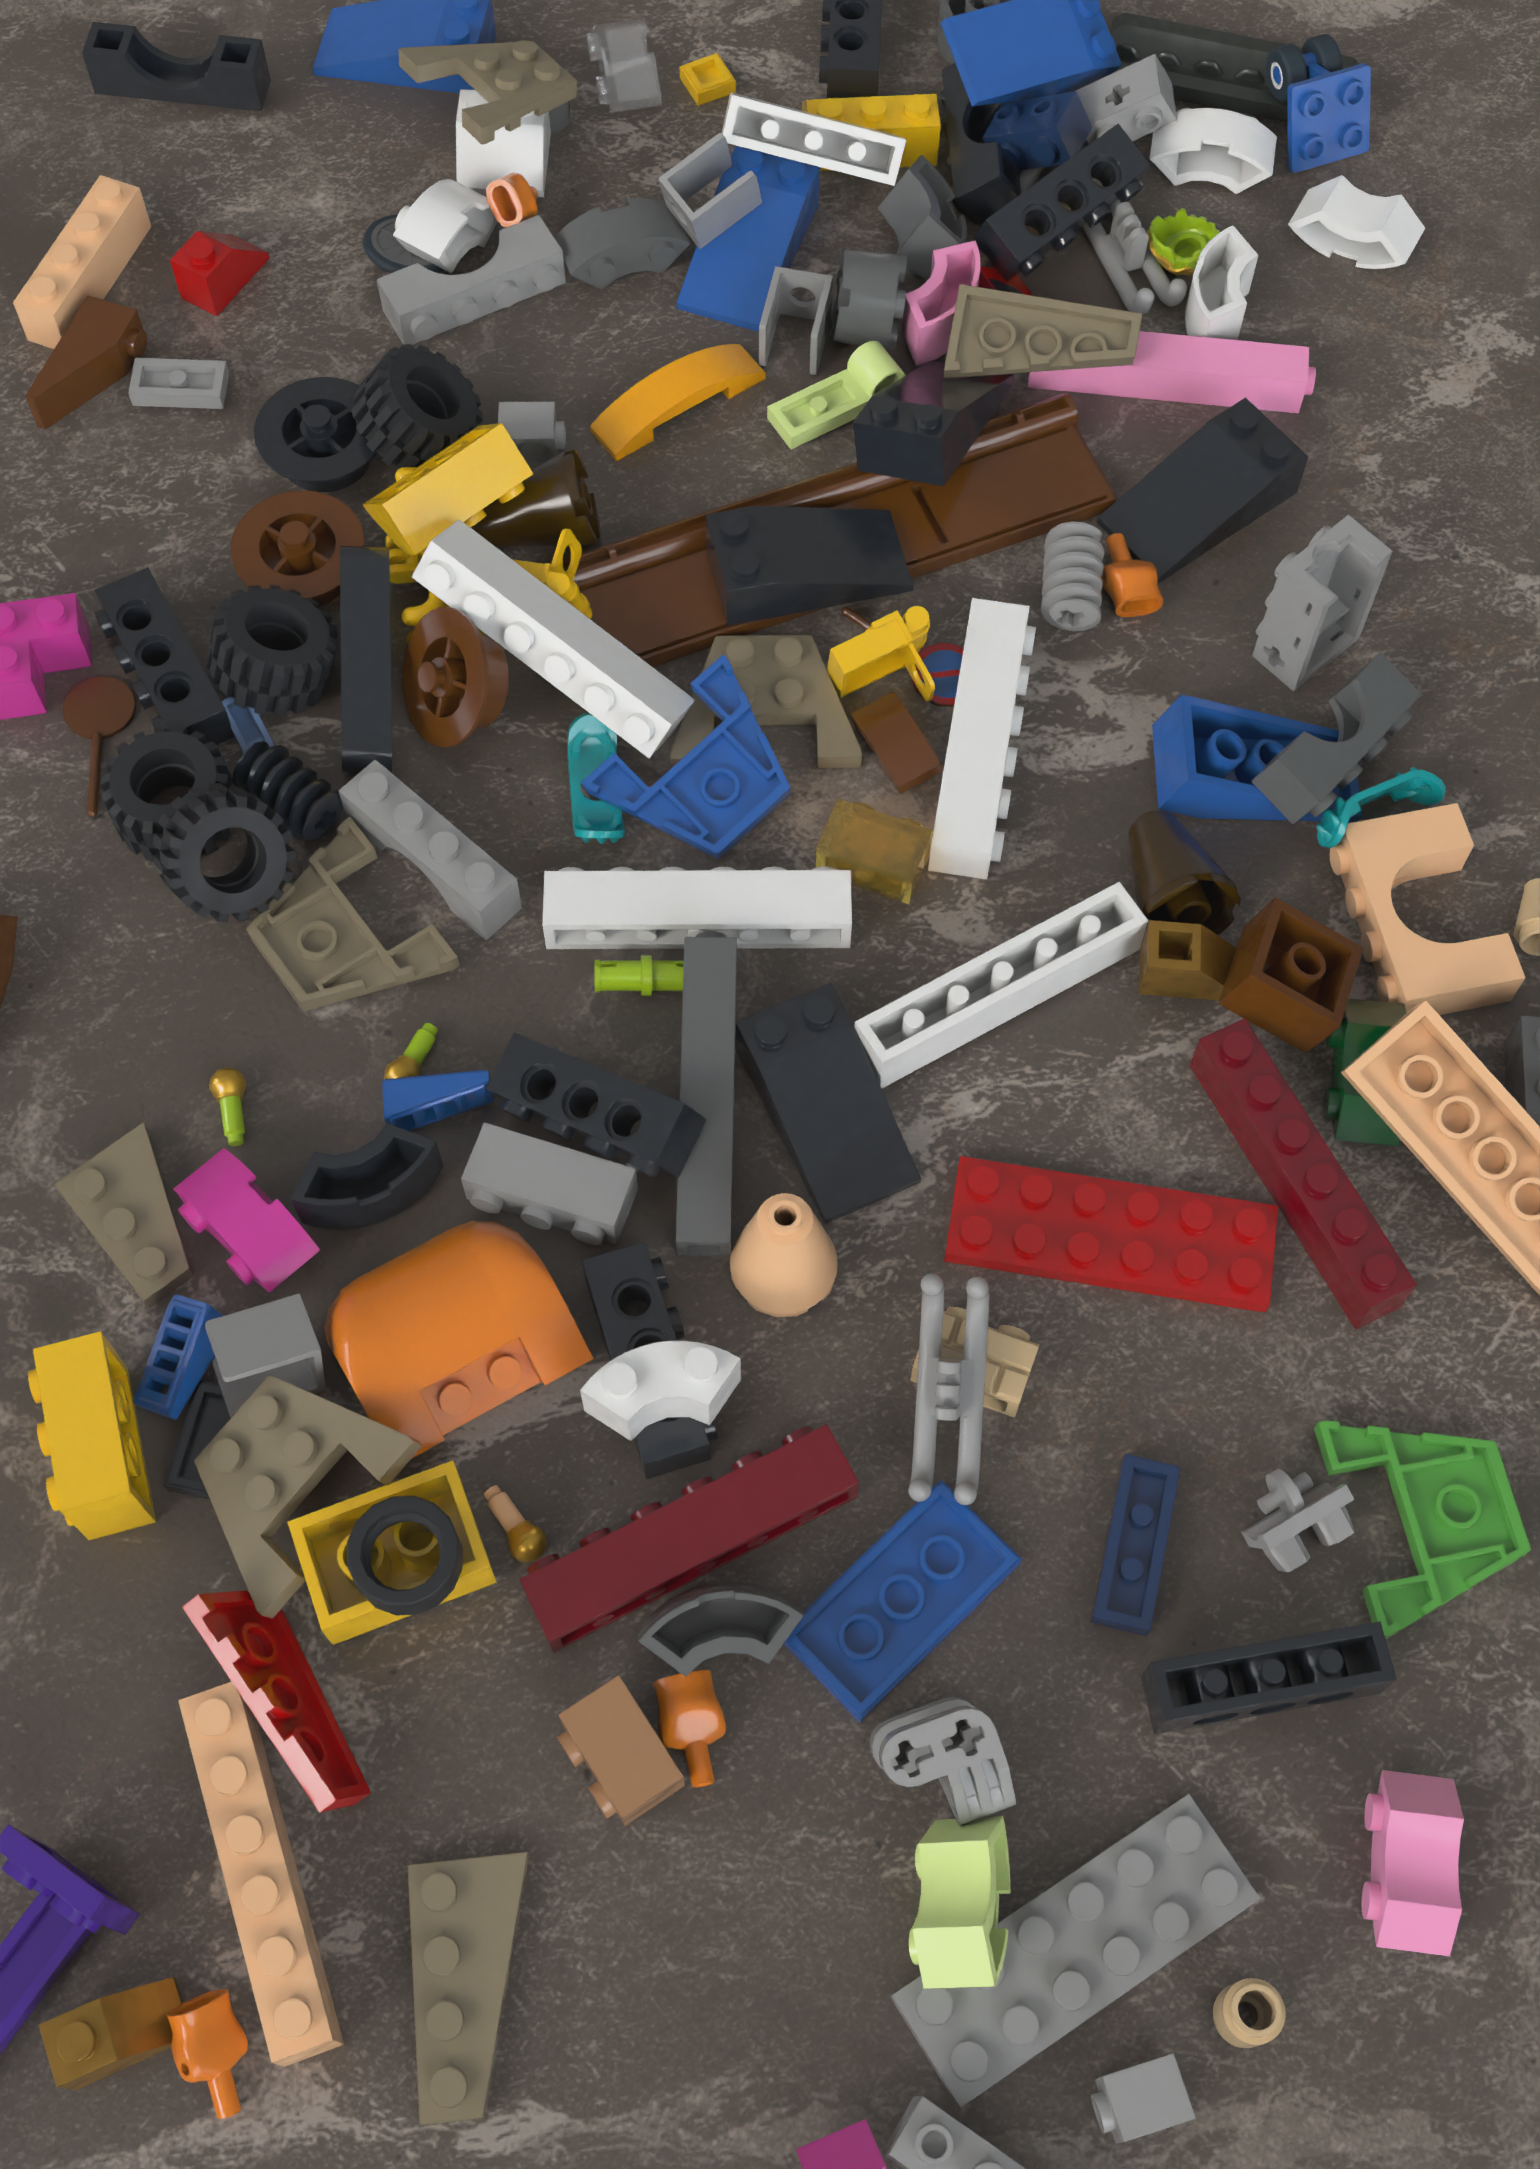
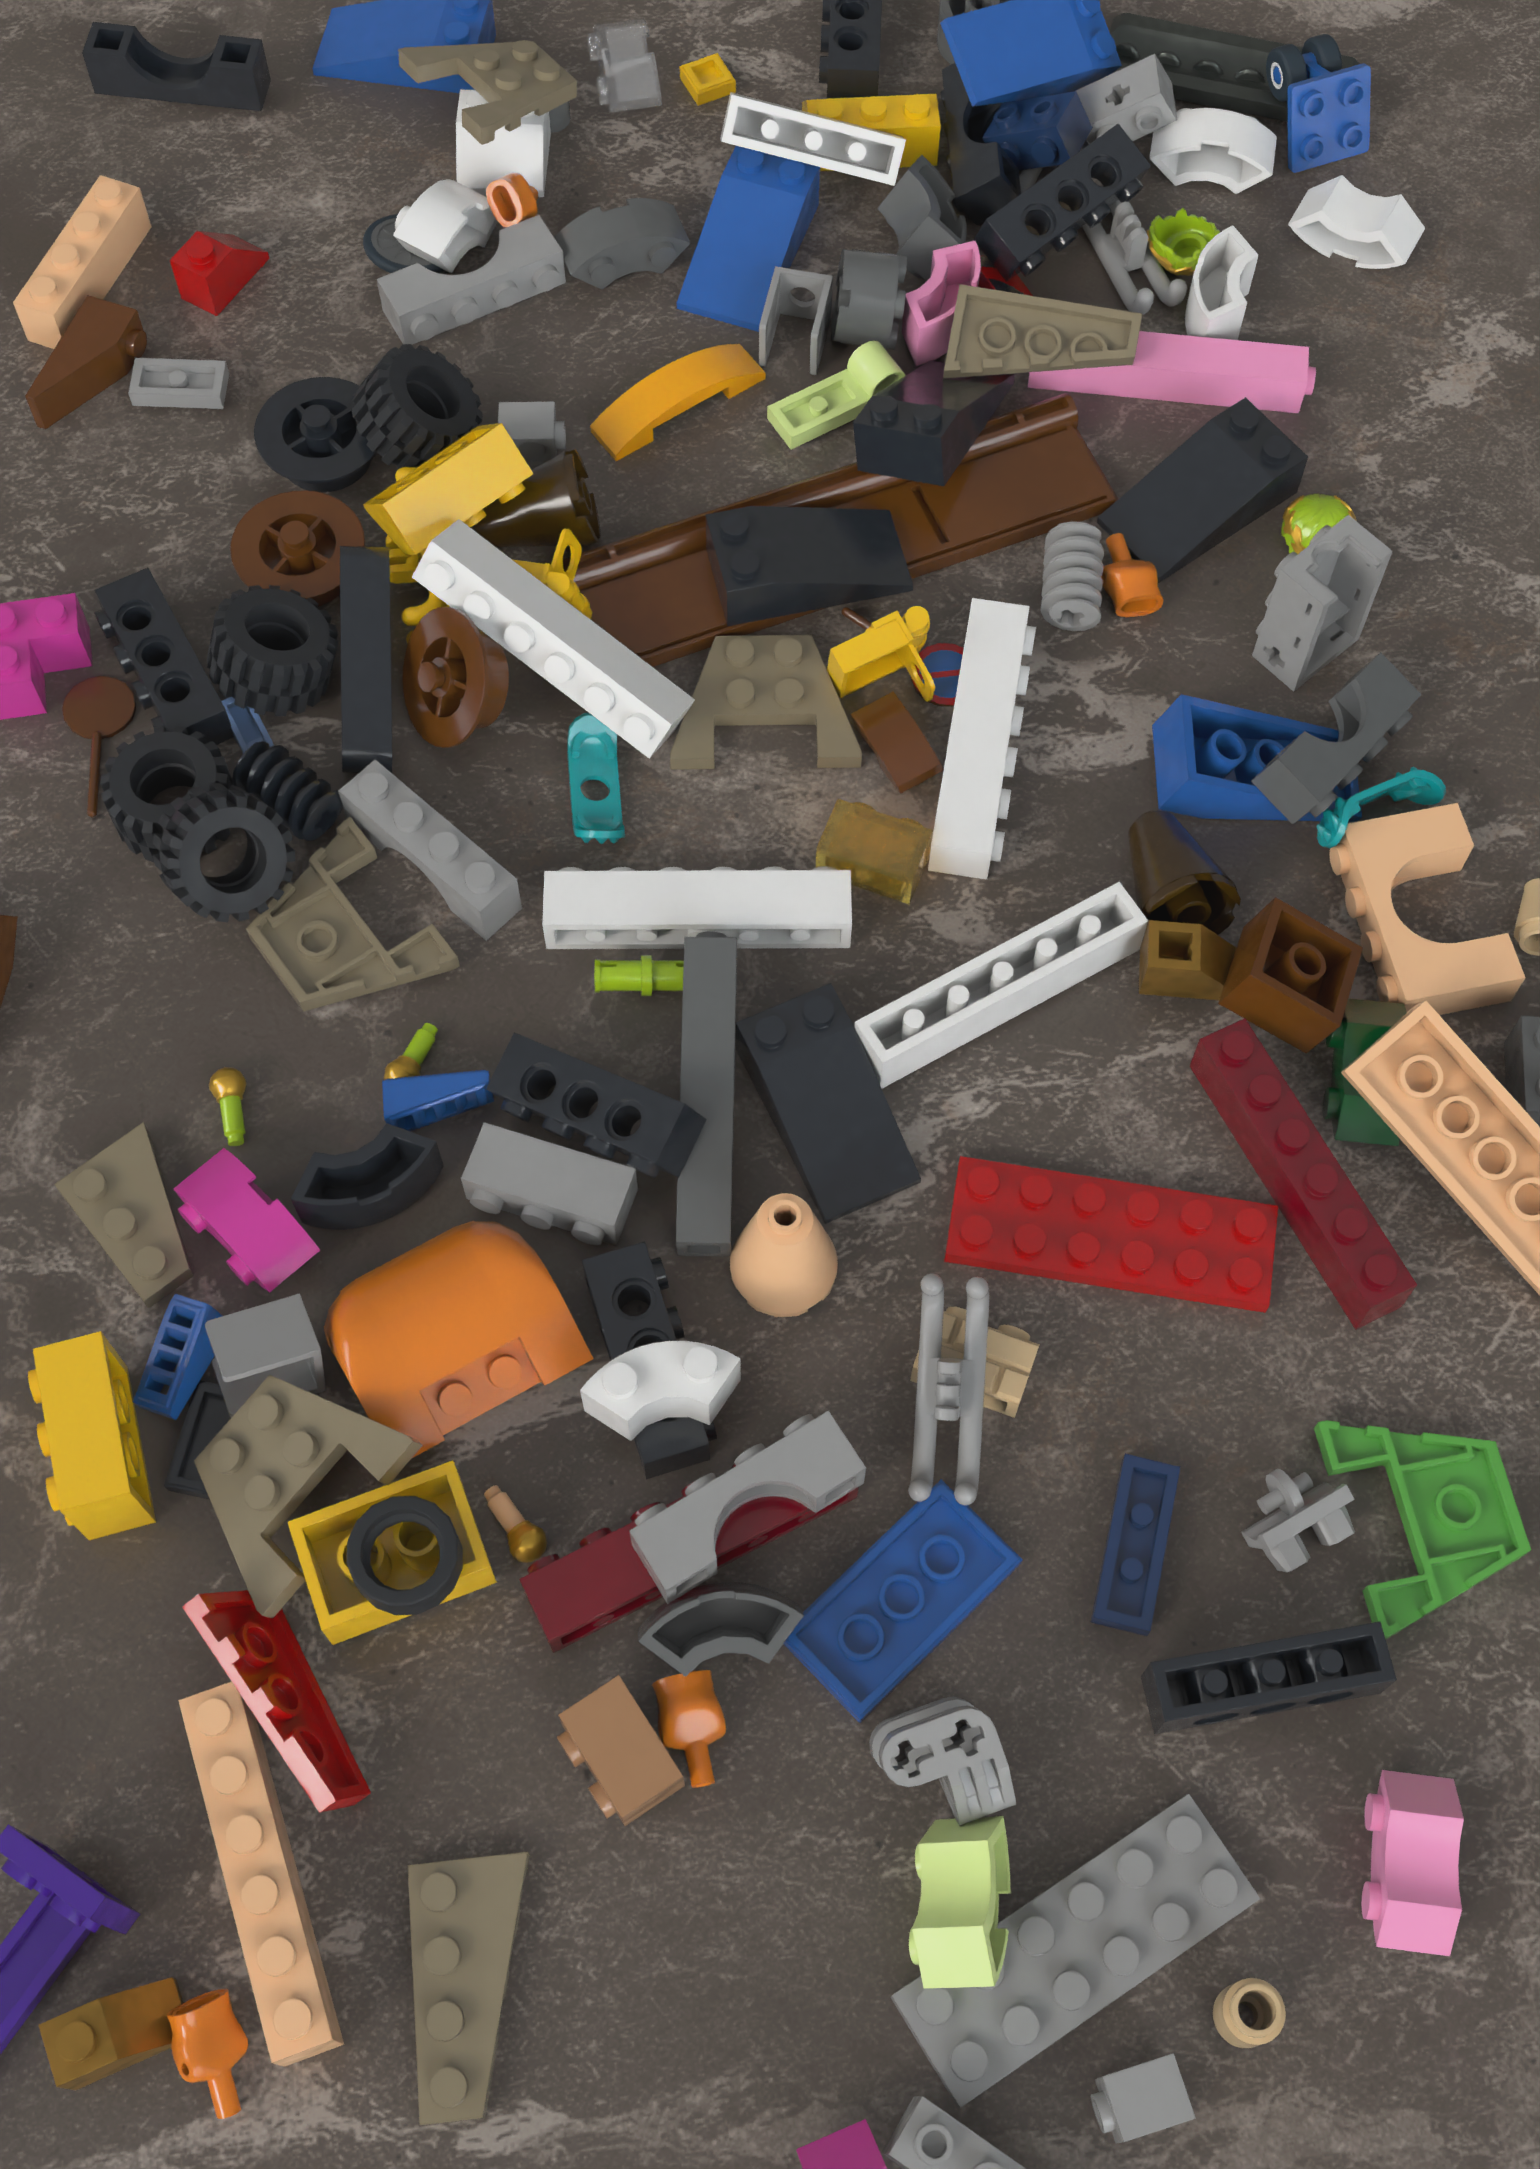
blue wing [581,654,791,860] -> none
light grey piece [658,133,762,249] -> none
none -> light grey arch [629,1410,866,1604]
none -> lime hair [1281,493,1357,554]

